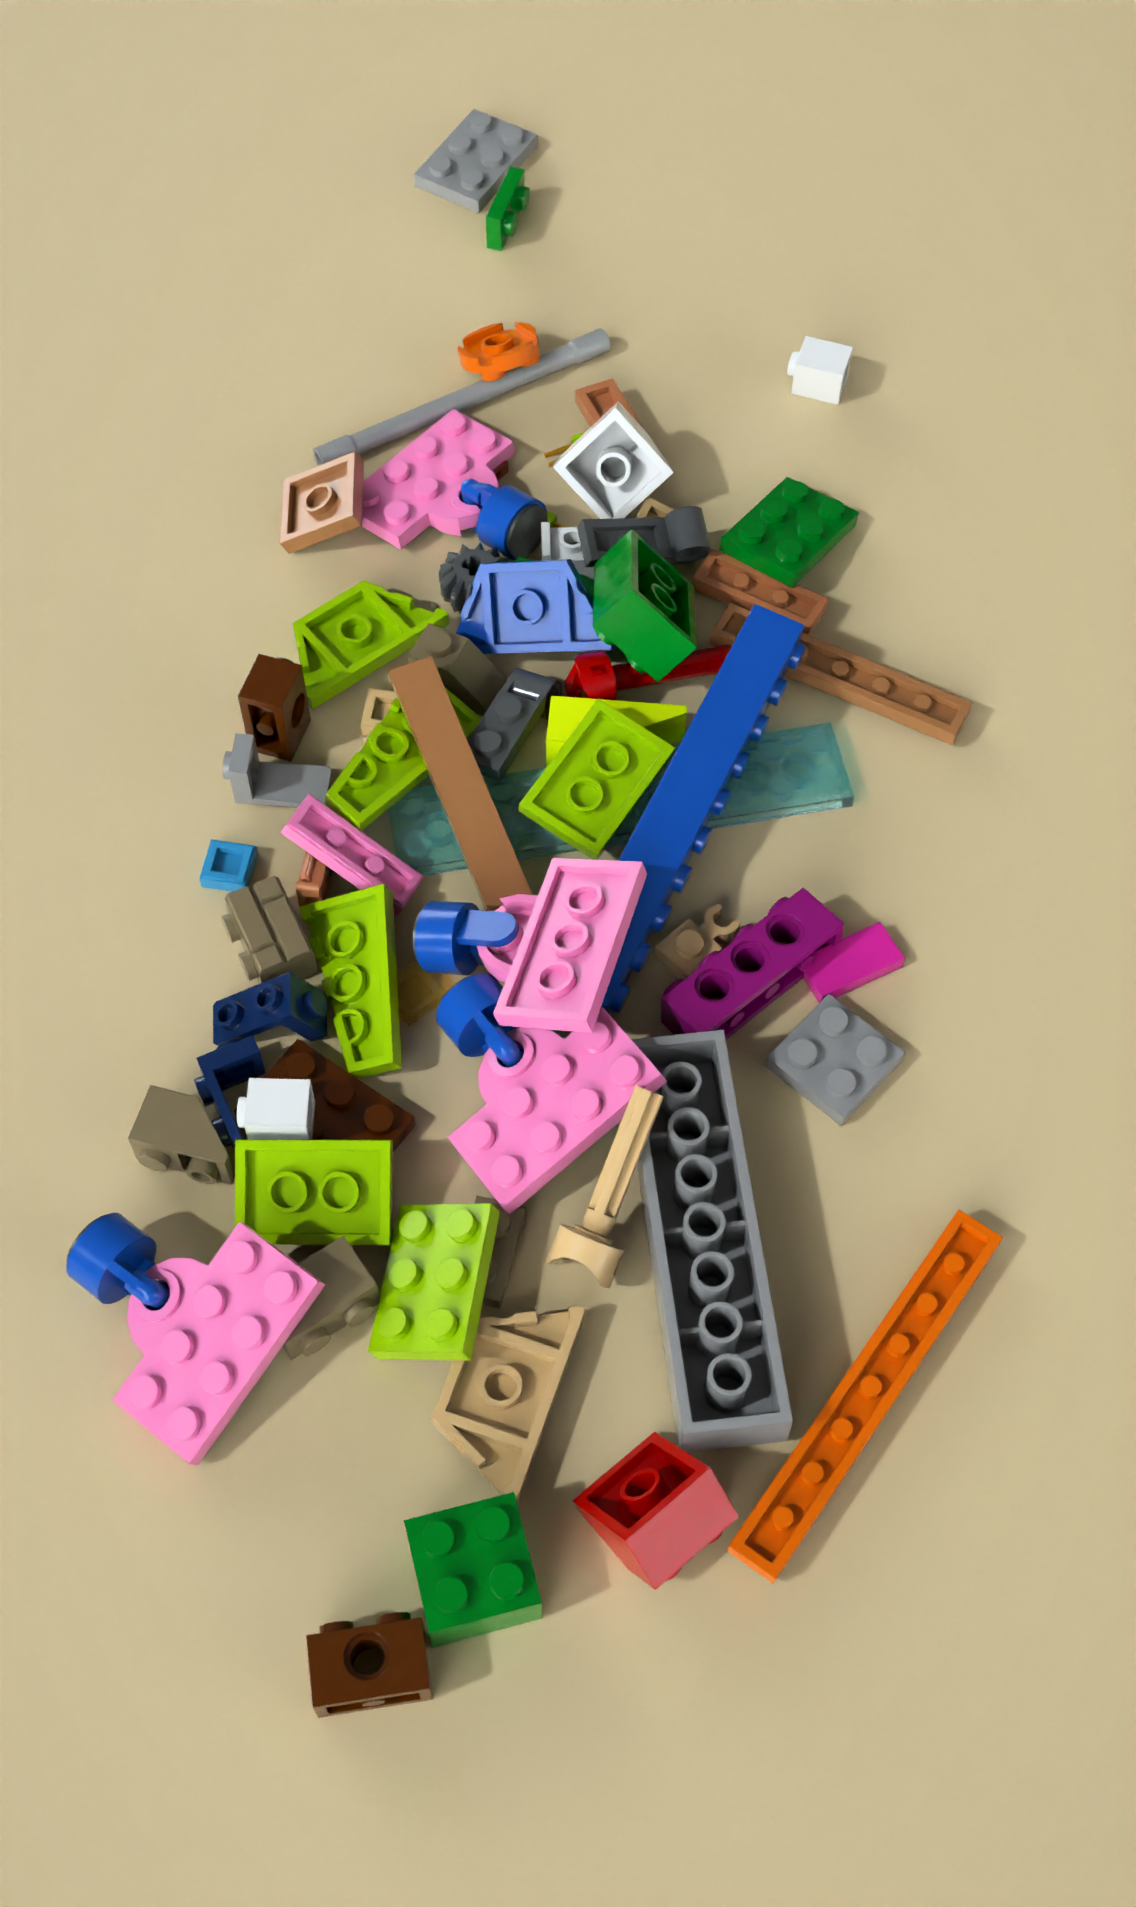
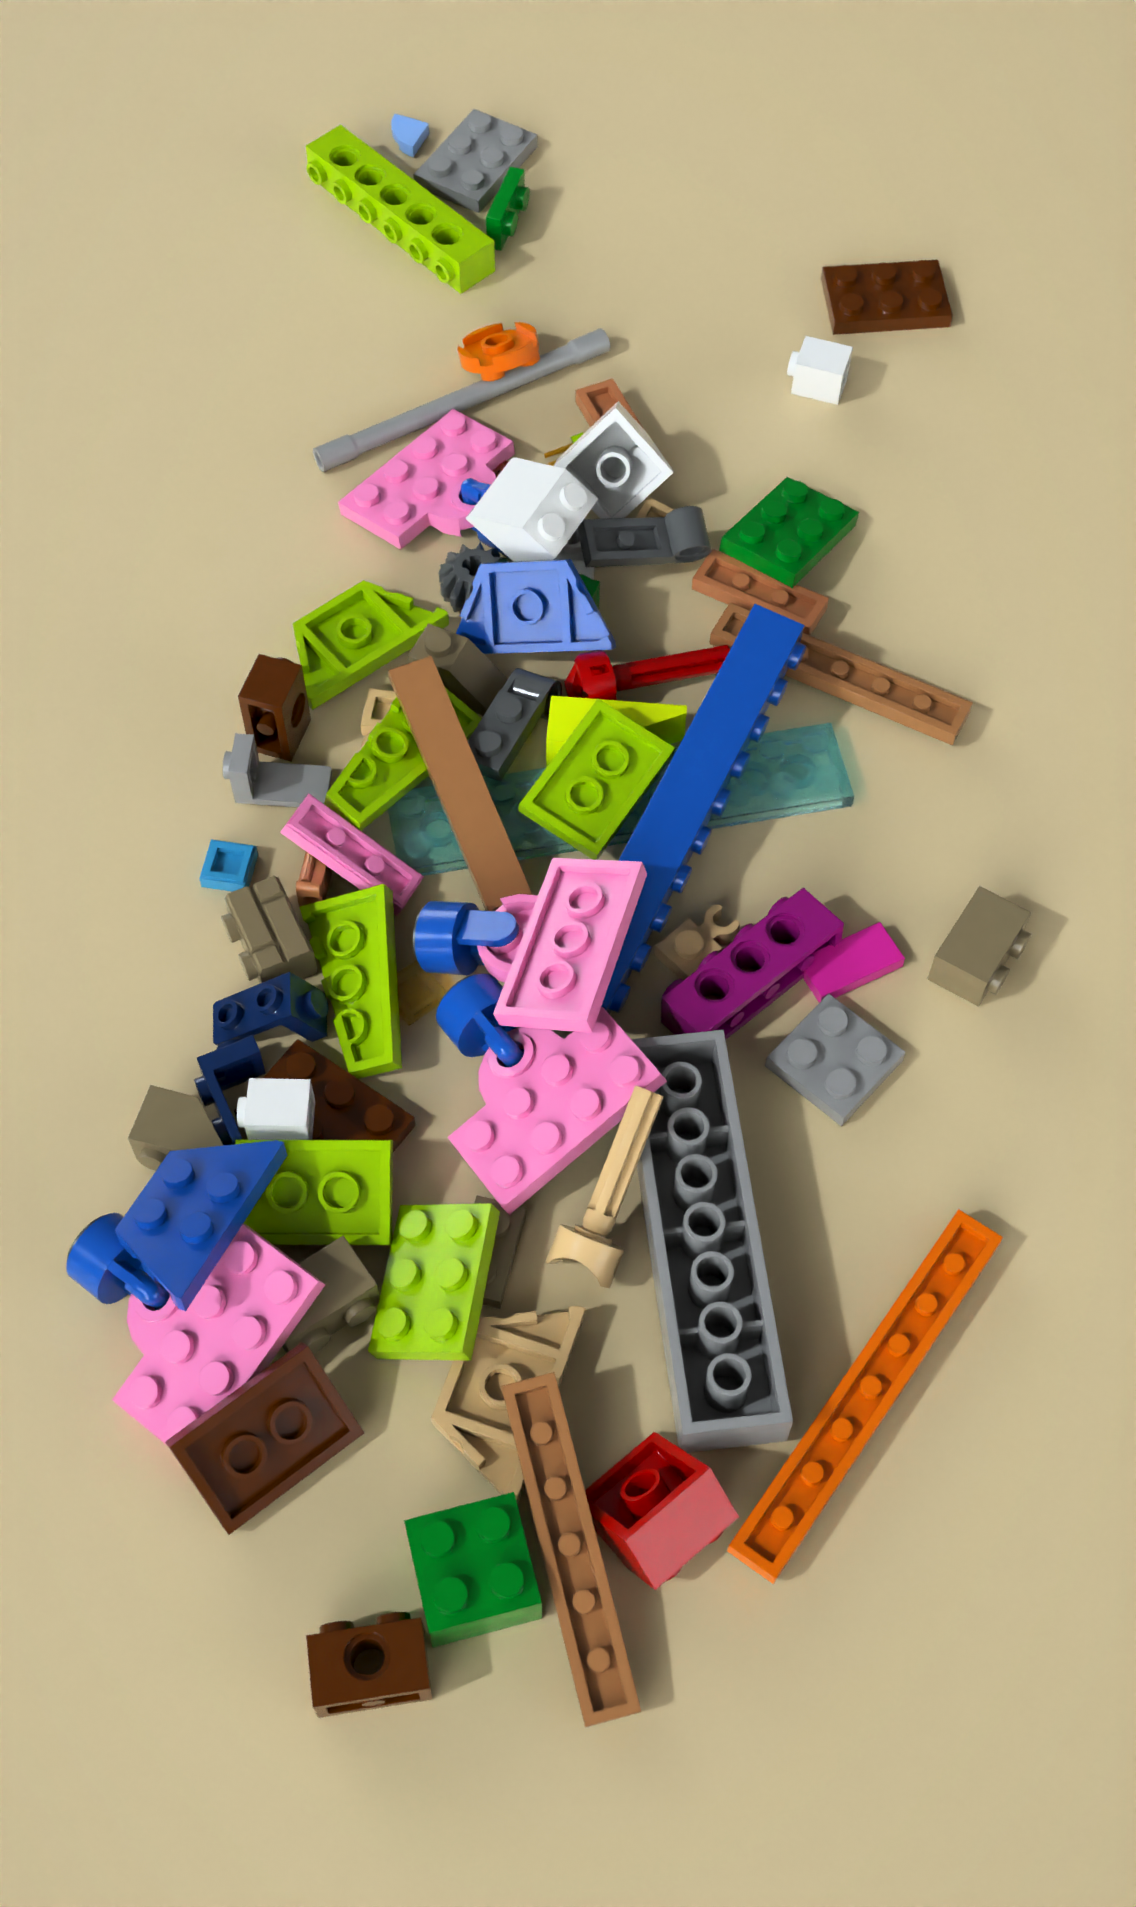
medium nougat plate [279,451,364,554] -> none
green brick [593,529,697,682] -> none
none -> blue wing [115,1140,287,1311]
none -> reddish brown plate [165,1342,364,1535]
none -> lime brick [306,124,495,294]
none -> light blue tile [391,113,429,157]
none -> white slope [465,457,598,562]
none -> medium nougat plate [501,1372,642,1728]
none -> reddish brown plate [821,260,953,335]
none -> dark tan brick [928,886,1031,1007]

